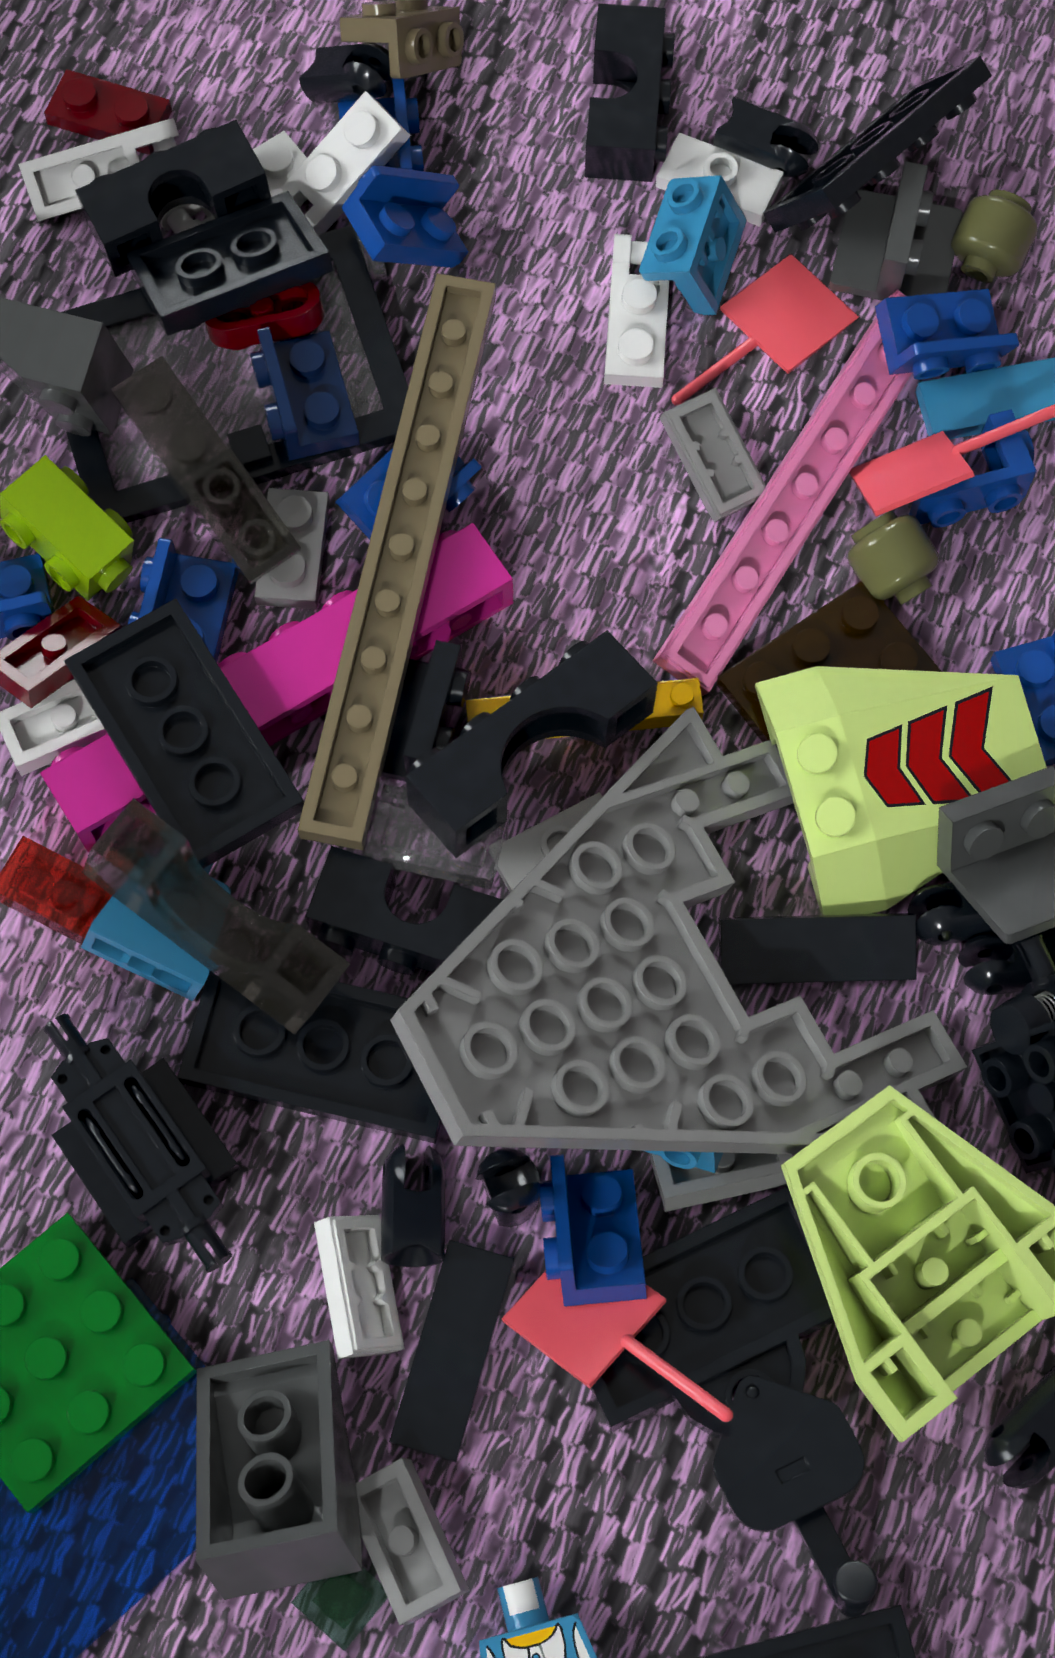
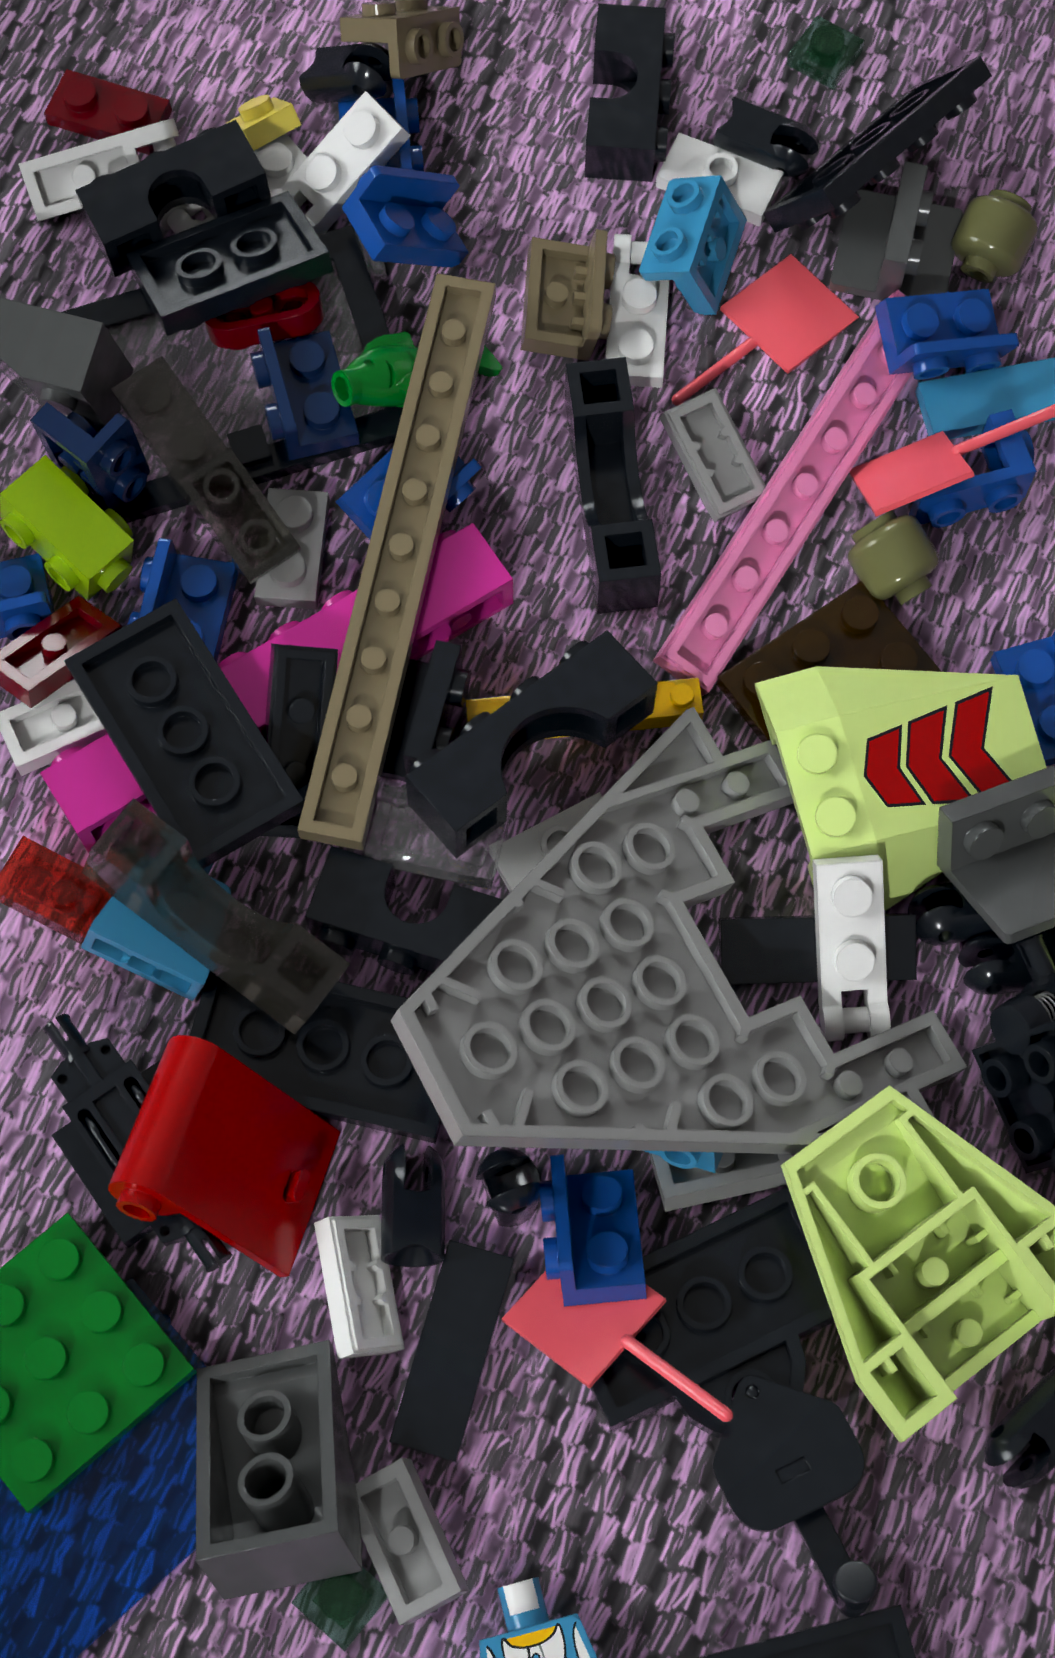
none -> dark blue bracket [30,402,151,511]
none -> red door [108,1035,341,1277]
none -> light yellow plate [226,95,301,151]
none -> black tile [261,643,338,838]
none -> green animal [331,332,502,408]
none -> dark tan bracket [521,229,615,361]
none -> black arch [565,357,661,614]
none -> clear green plate [786,15,865,90]
none -> white plate [812,855,891,1042]

